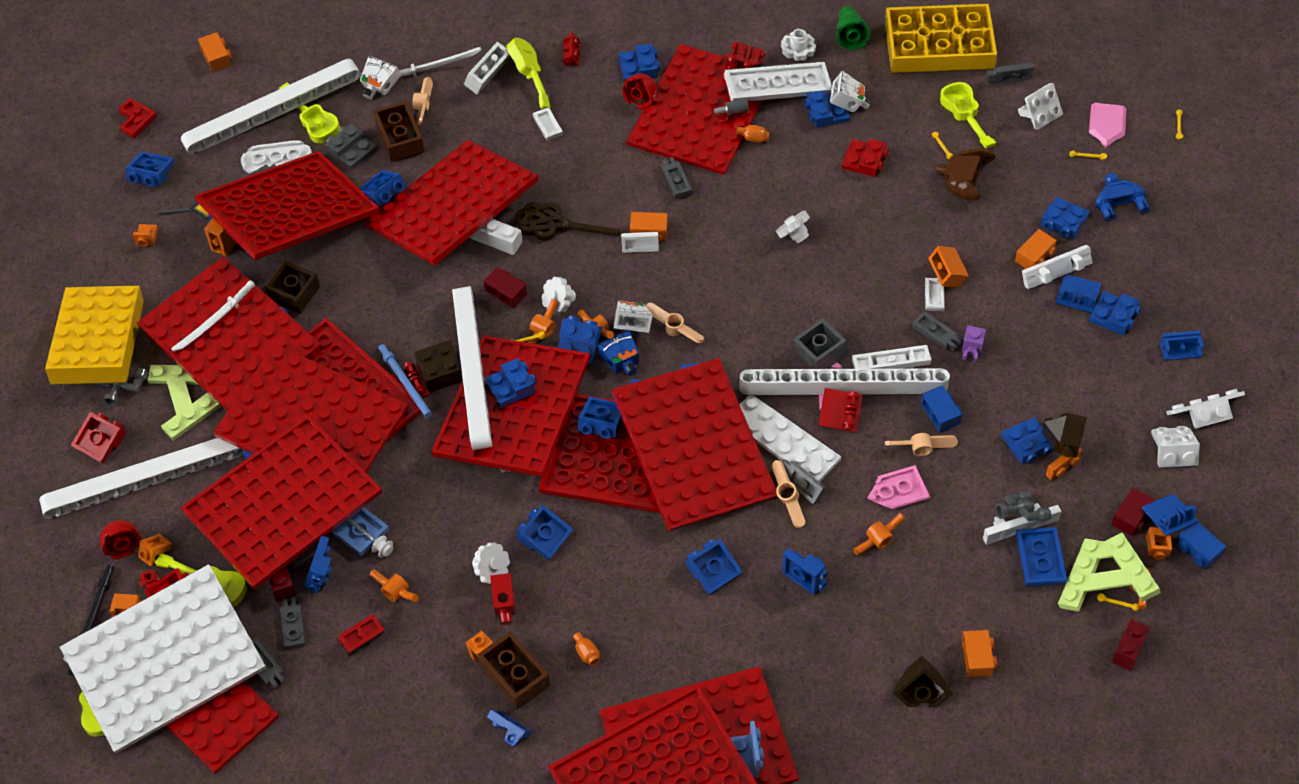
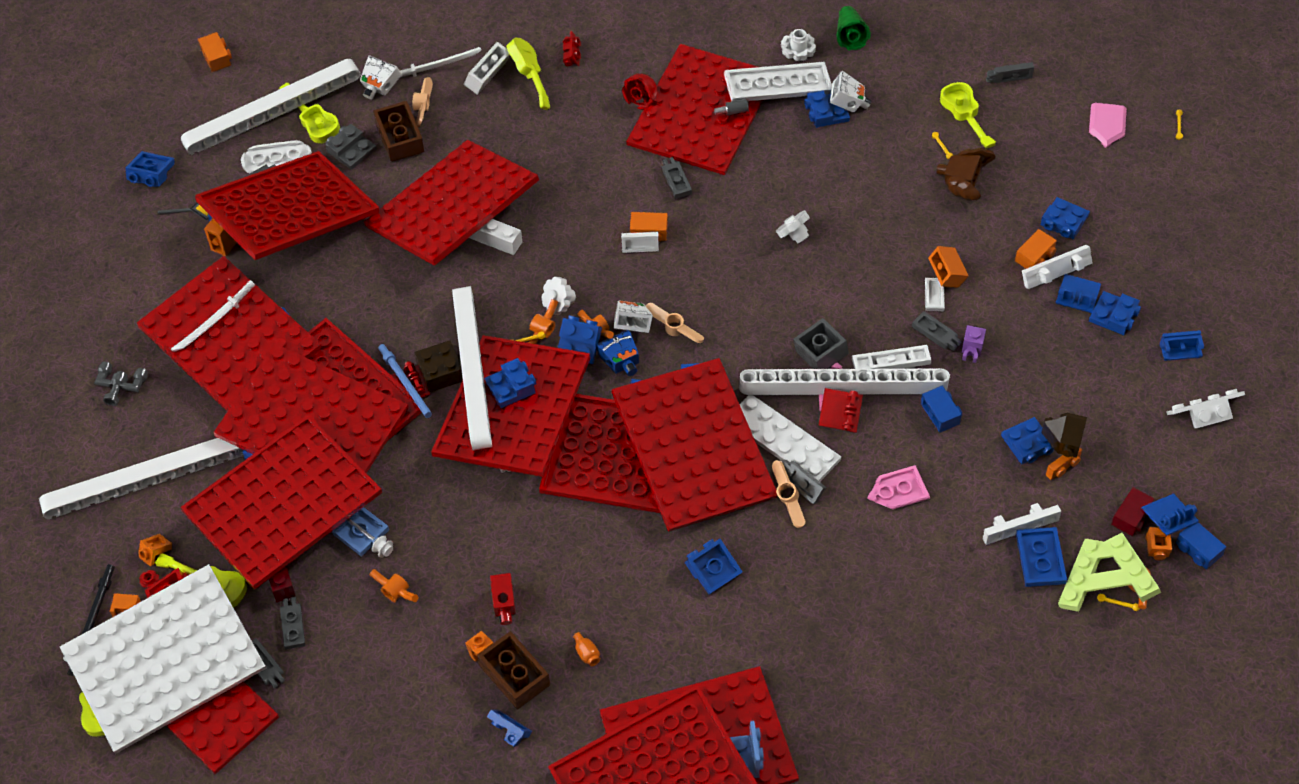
yellow brick [45,286,144,384] -> none
red plate [71,412,127,464] -> none
red cylinder [100,520,142,560] -> none
red plate [118,98,157,139] -> none
orange bracket [133,224,158,247] -> none
yellowish green plate [148,365,221,441] -> none
dark brown brick [265,261,320,314] -> none
blue plate [304,536,332,593] -> none
red hinge [338,614,384,655] -> none
blue plate [359,170,406,206] -> none
white plant [472,543,510,584] -> none
dark red brick [483,267,527,309] -> none
dark brown piece [515,202,620,241] -> none
blue plate [515,504,573,560] -> none
white tile [533,107,563,141] -> none
blue plate [578,396,622,439] -> none
blue plate [618,44,661,81] -> none
red hinge [723,42,765,67] -> none
orange plant [736,125,769,143] -> none
blue plate [782,548,828,595] -> none
red plate [841,139,889,177] -> none
orange piece [853,513,905,555] -> none
yellow brick [885,4,997,73] -> none
light nougat piece [885,433,958,456] -> none
dark brown slope [893,656,953,707] -> none
orange brick [962,630,997,678] -> none
dark grey piece [995,490,1051,522] -> none
white bracket [1018,83,1063,130] -> none
yellow hinge [1069,151,1107,161] -> none
blue connector [1095,173,1151,222] -> none
dark red brick [1112,619,1150,671] -> none
white bracket [1151,426,1200,468] -> none

